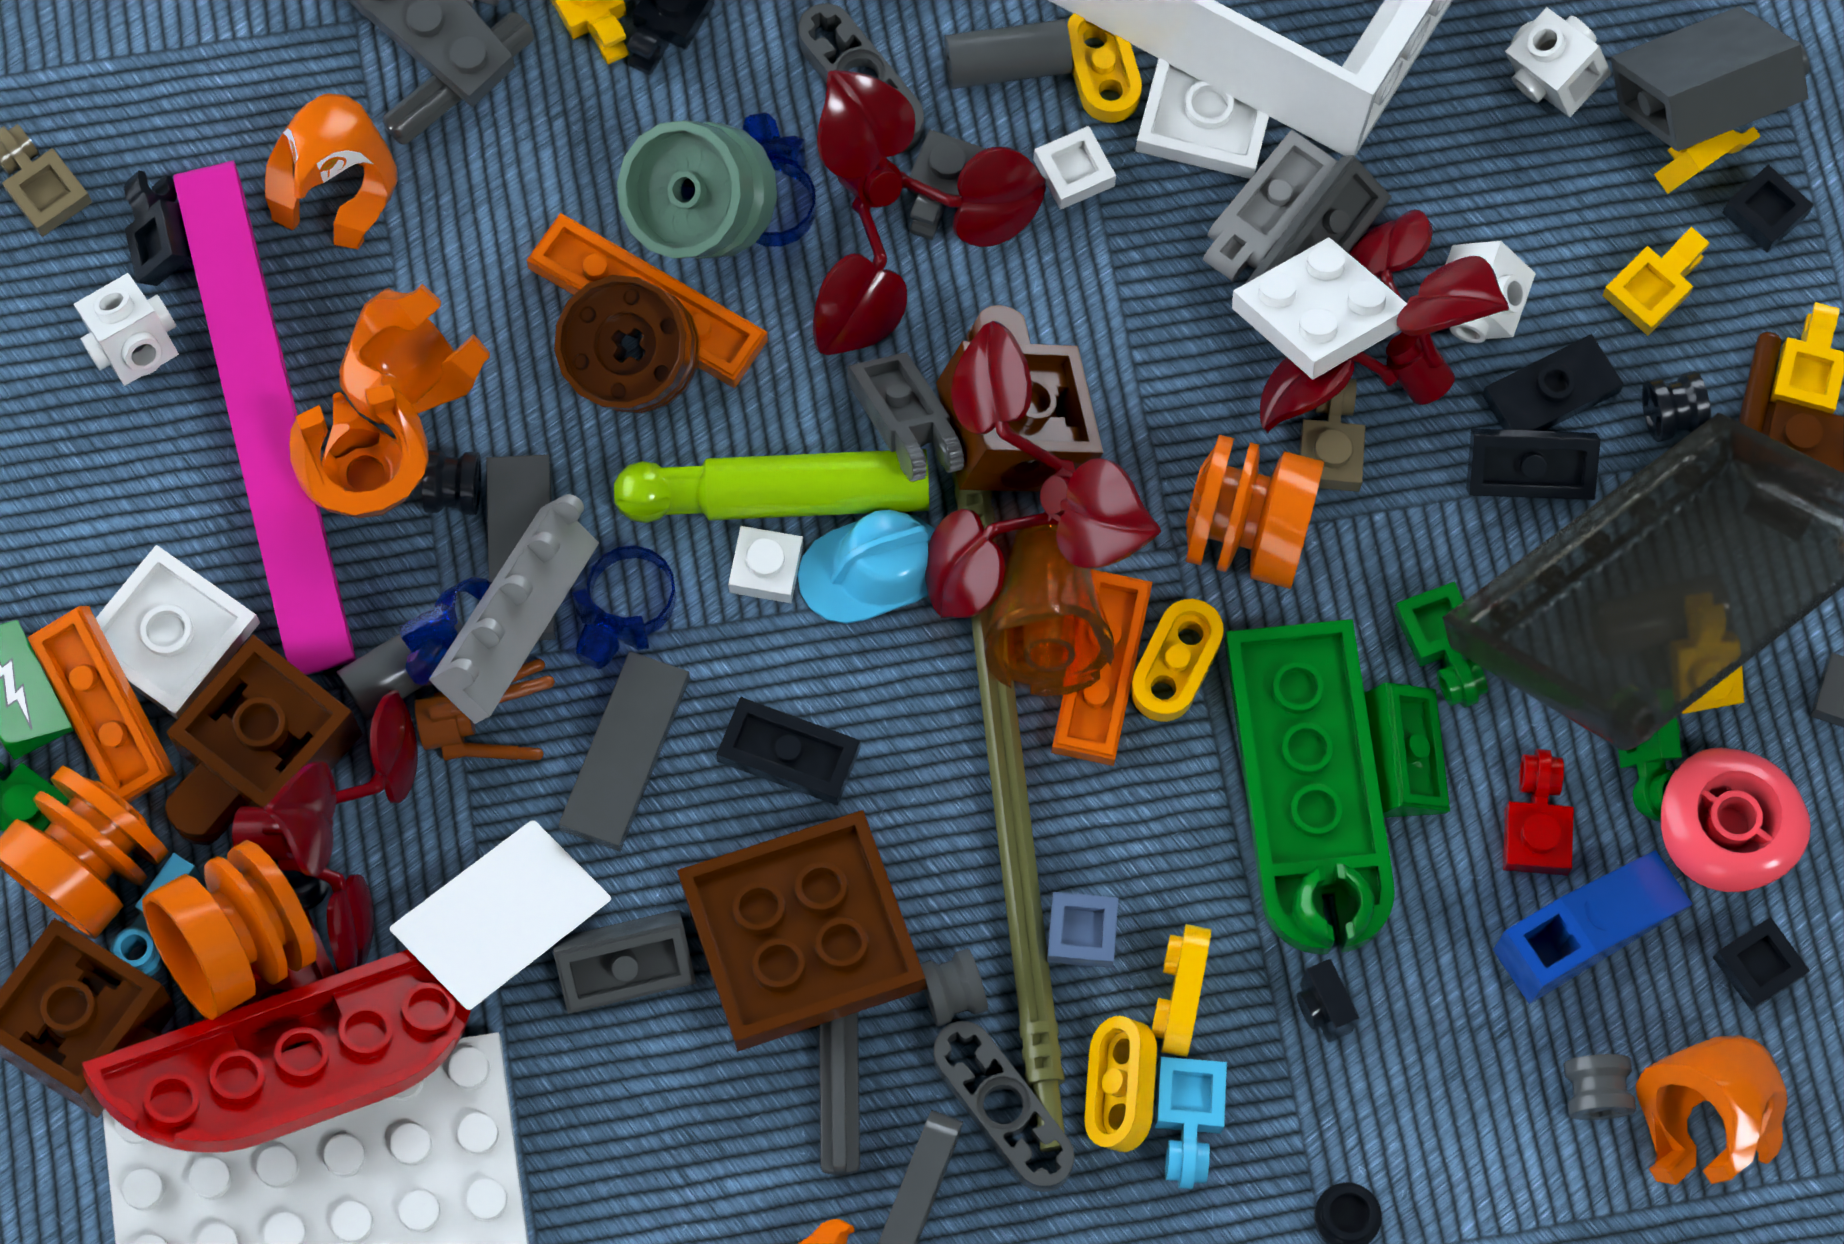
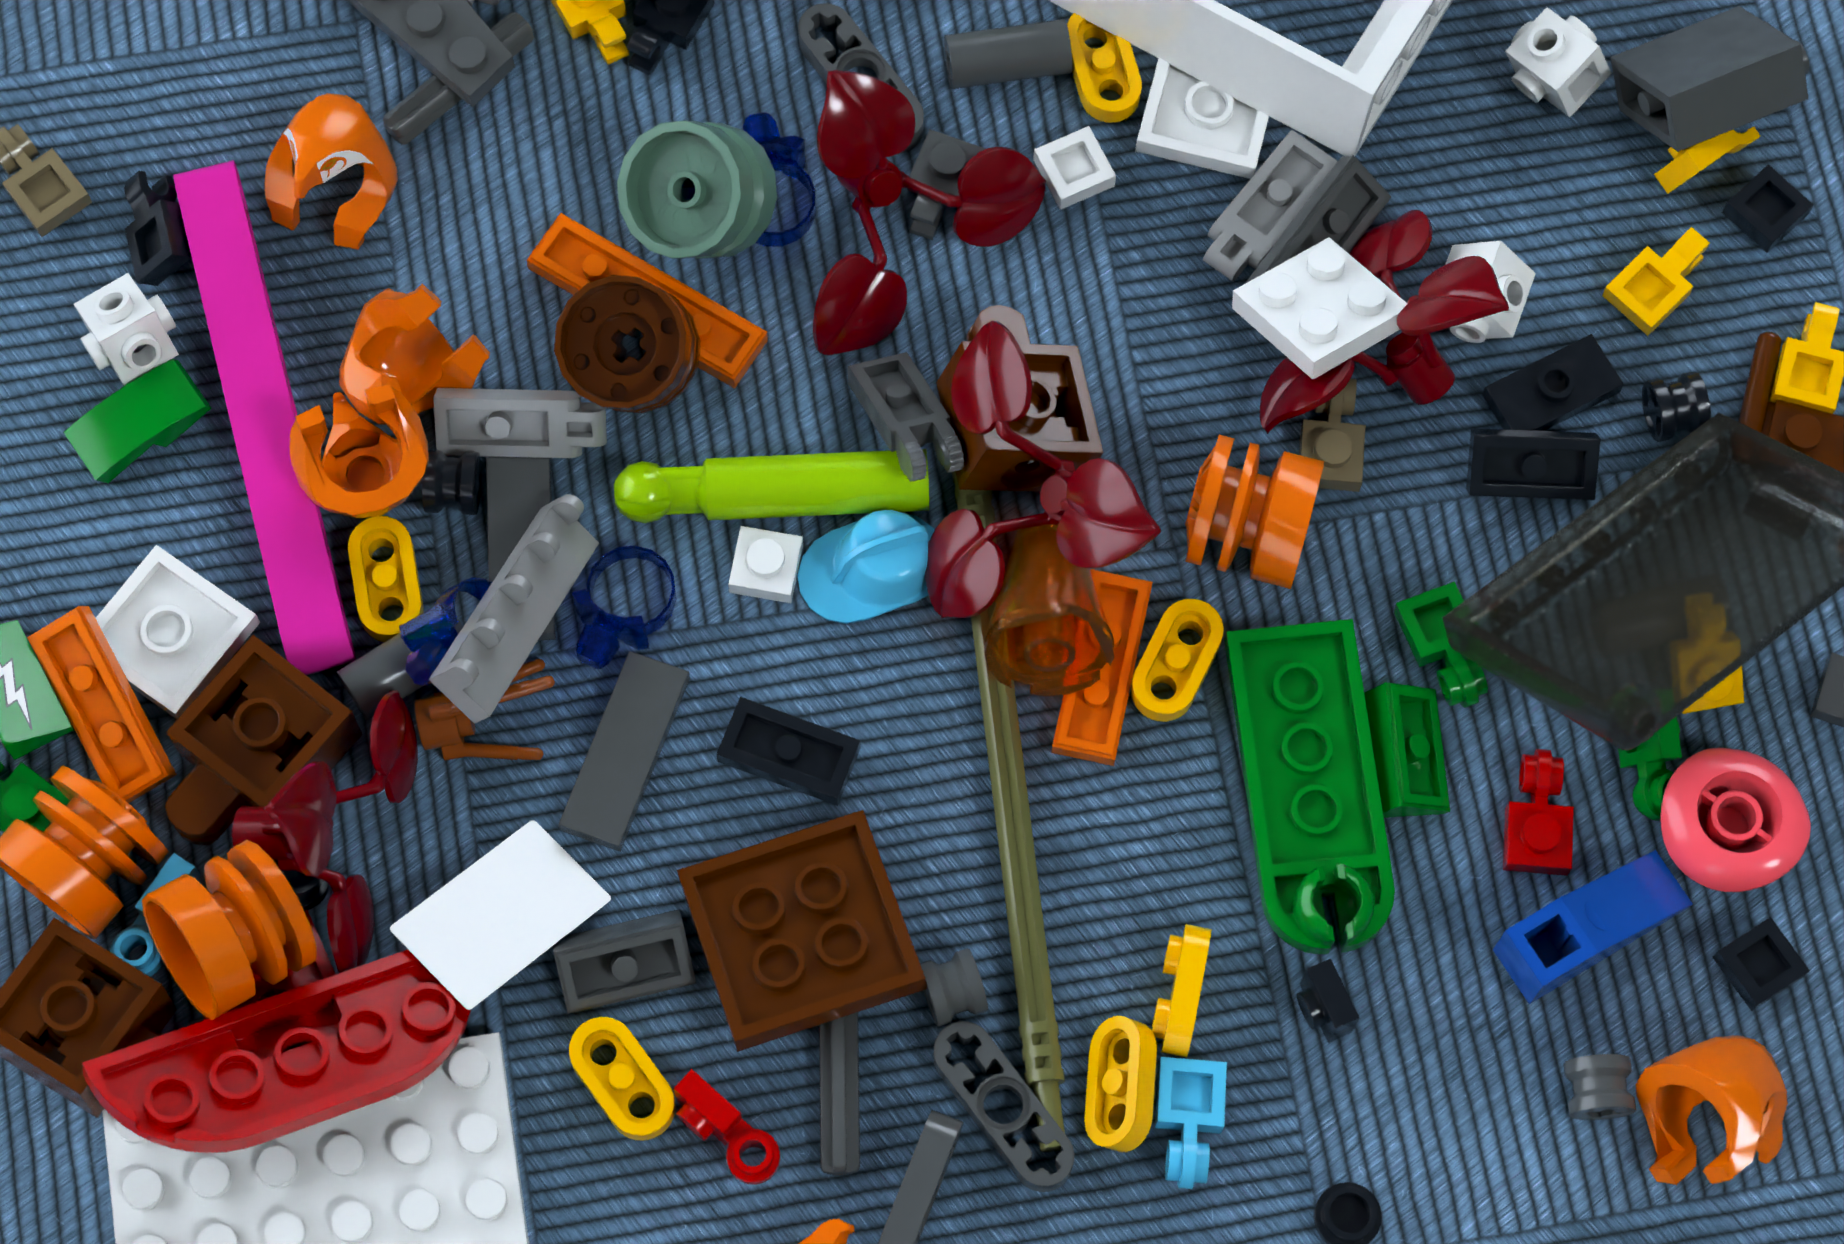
sand blue tile [1047,892,1119,968] -> none
none -> green slope [63,359,211,483]
none -> yellow plate [348,516,424,642]
none -> light grey hinge [433,388,607,458]
none -> yellow plate [569,1017,675,1141]
none -> red plate [673,1069,780,1185]

